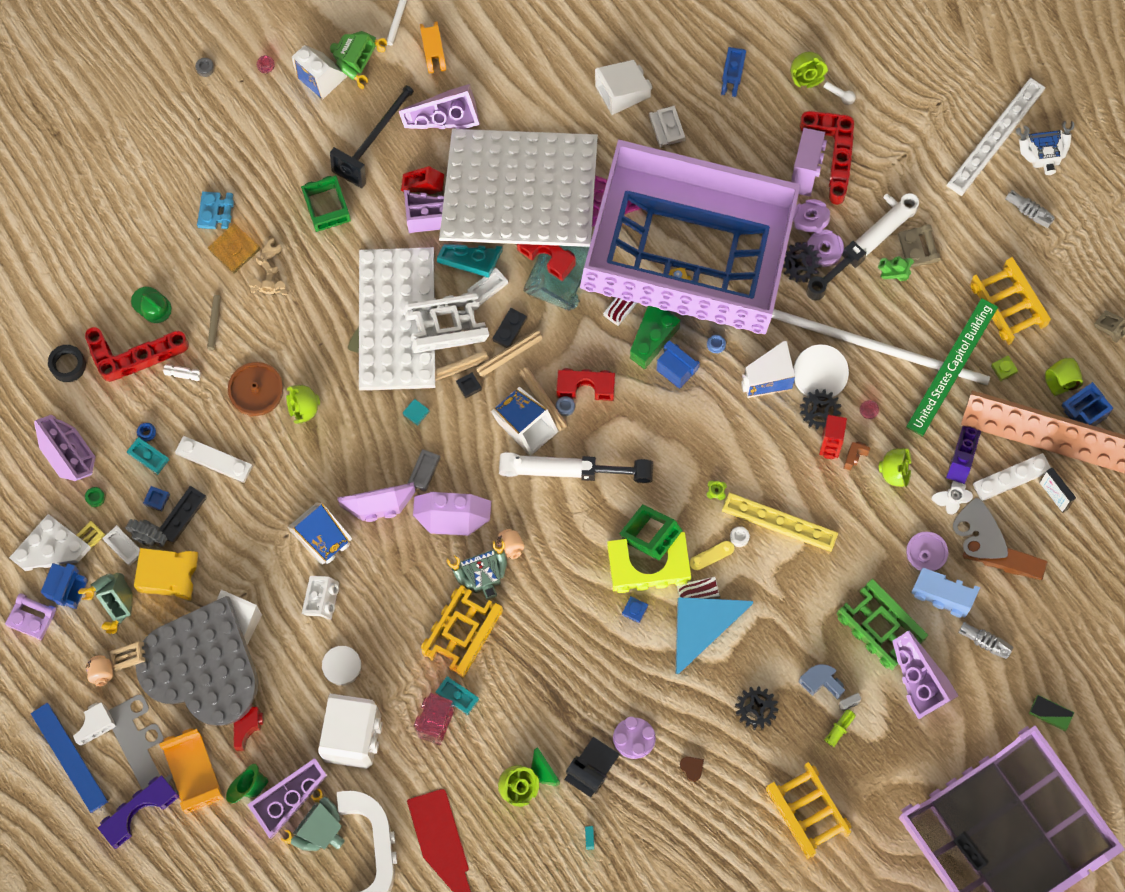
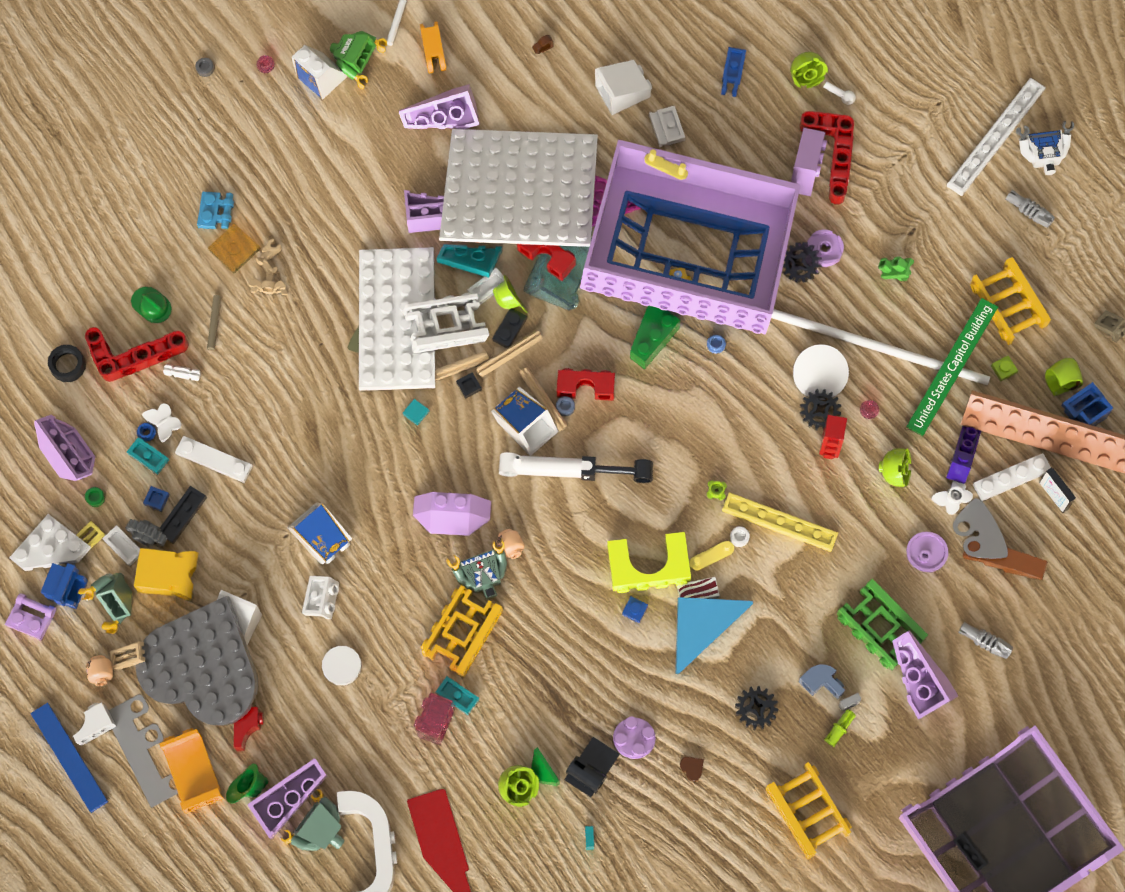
dark purple arch [98,775,180,849] -> none
dark orange piece [228,362,284,416] -> none
lime cylinder [286,385,320,424] -> none
green window [301,175,351,232] -> none
white plate [319,693,383,769] -> none
black tile [330,85,414,189] -> none
lavender wedge [337,483,416,522] -> none
red arch [401,166,445,195] -> none
flat silver tile [408,449,440,492] -> none
tile [603,297,637,326] -> none
green window [619,504,683,560] -> none
blue plate [657,340,700,389] -> none
white slope [741,341,795,398] -> none
lavender plate [793,199,830,233] -> none
white piece [806,193,919,301] -> none
dark orange bracket [843,442,870,471] -> none
dark tan plate [898,224,941,268] -> none
light blue wedge [911,568,980,618] -> none
black tile [1029,695,1075,731] -> none
none -> white animal [142,403,182,442]
none -> lime piece [493,275,528,313]
none -> reddish brown tile [532,35,554,54]
none -> light yellow piece [644,149,688,180]

